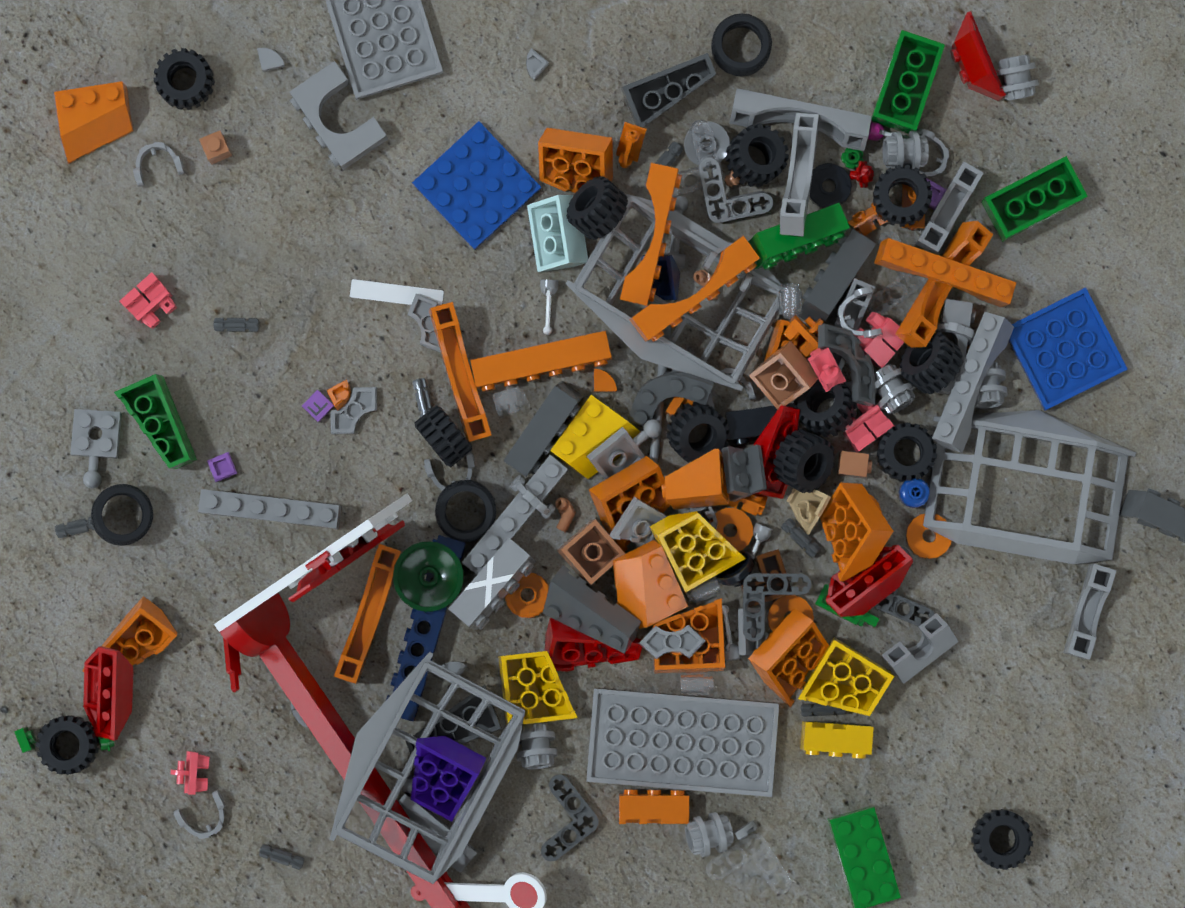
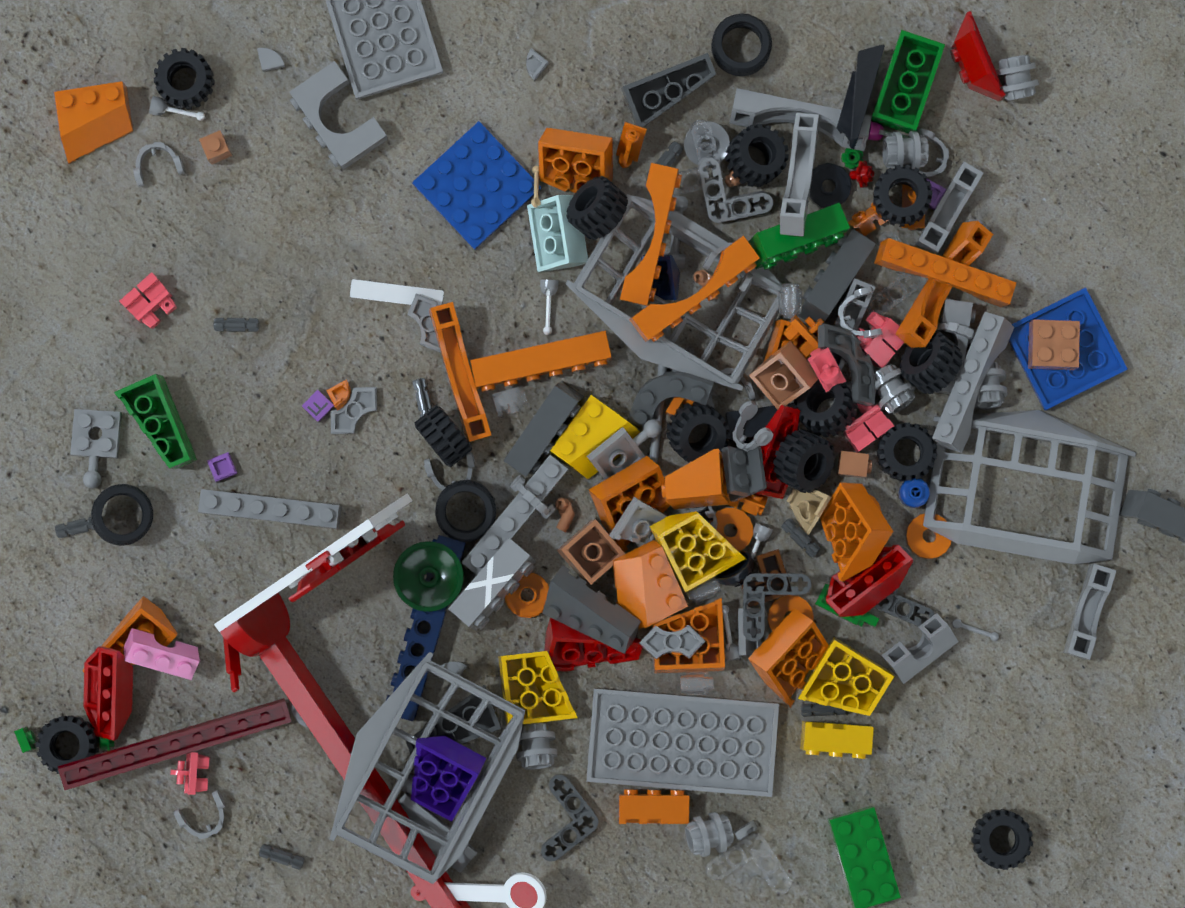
orange arch [334,544,403,684] -> none
orange tile [594,369,617,392] -> none
green brick [981,156,1088,242] -> none
none -> dark red plate [58,698,291,791]
none -> bright pink arch [124,628,200,680]
none -> hinge [149,96,205,121]
none -> tan hinge [531,165,541,208]
none -> light grey piece [733,401,773,452]
none -> black wedge [836,45,885,149]
none -> light grey hinge [952,619,999,641]
none -> nougat brick [1028,320,1080,370]

